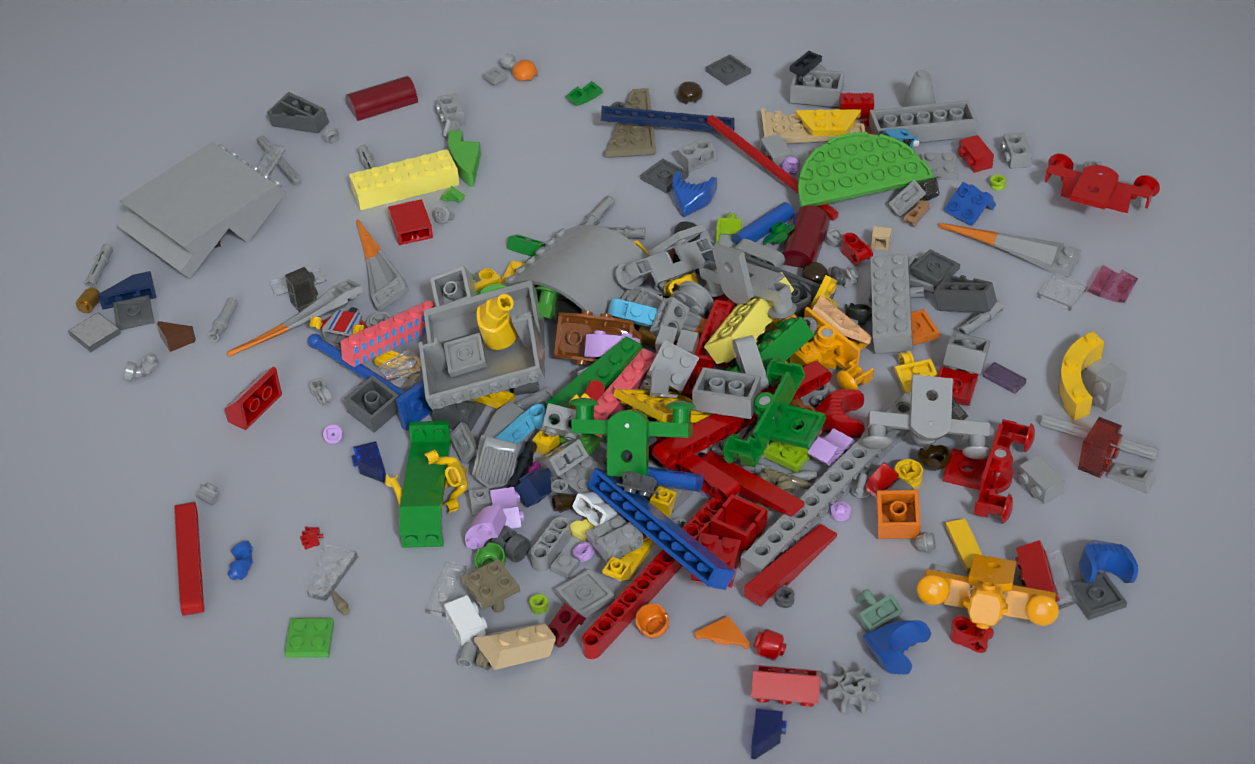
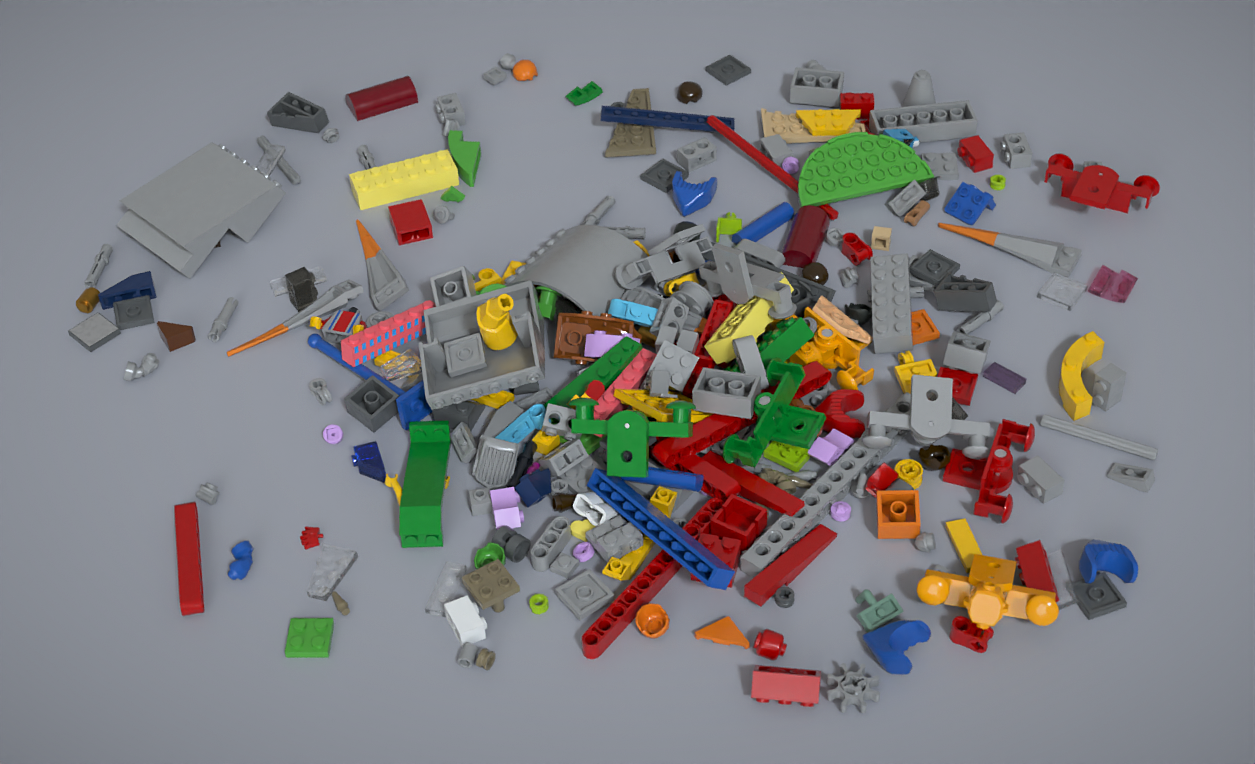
red slope [225,366,282,430] -> none
yellow piece [424,450,468,514] -> none
lavender brick [465,505,507,549] -> none
tan slope [474,623,556,670] -> none
green slope [507,234,546,256] -> none
dark red leg [548,603,586,648] -> none
dark grey hinge [616,471,659,497] -> none
clear blue slope [751,708,787,759] -> none
green plate [763,221,795,245] -> none
black plate [790,50,822,77] -> none
yellow plate [810,275,839,309] -> none
dark grey arm [830,266,845,284] -> none
clear red brick [1078,417,1123,478] -> none

